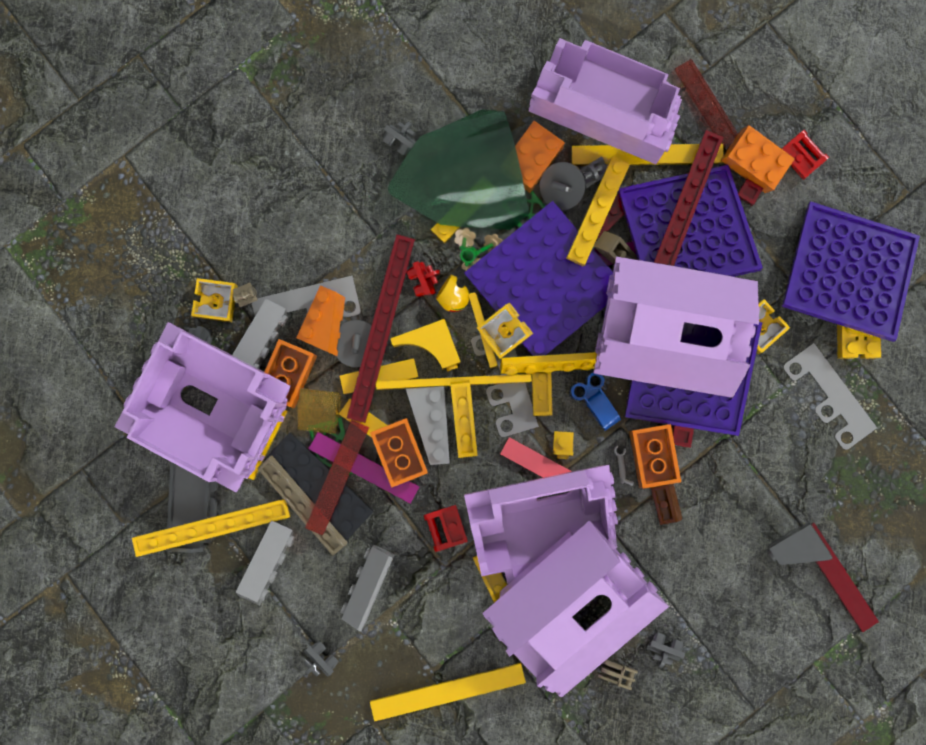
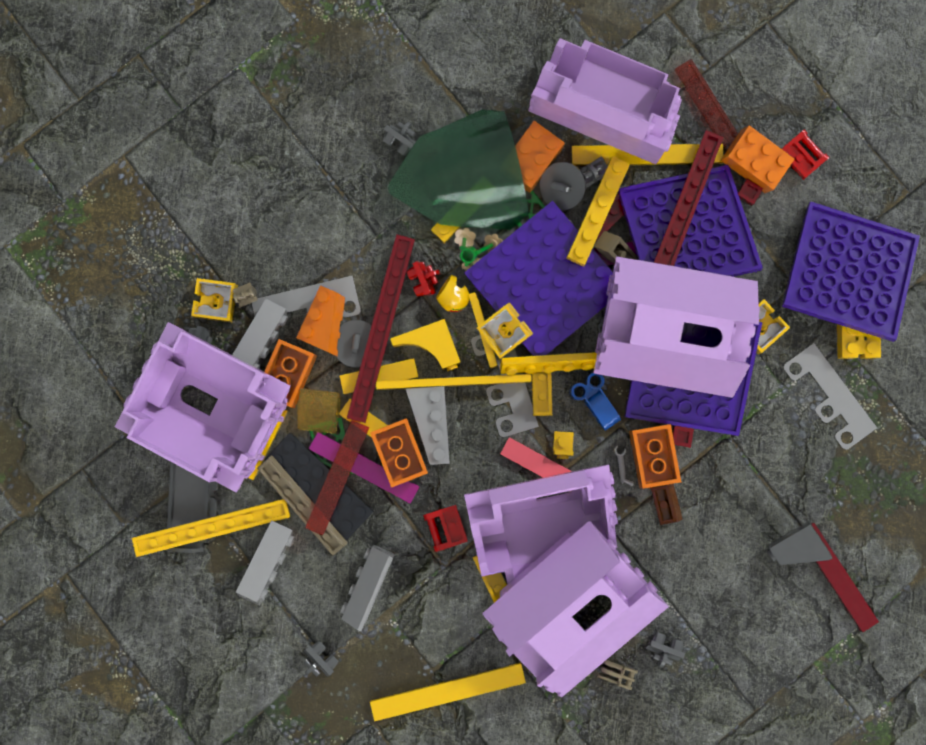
yellow plate [450,380,478,458] -> none

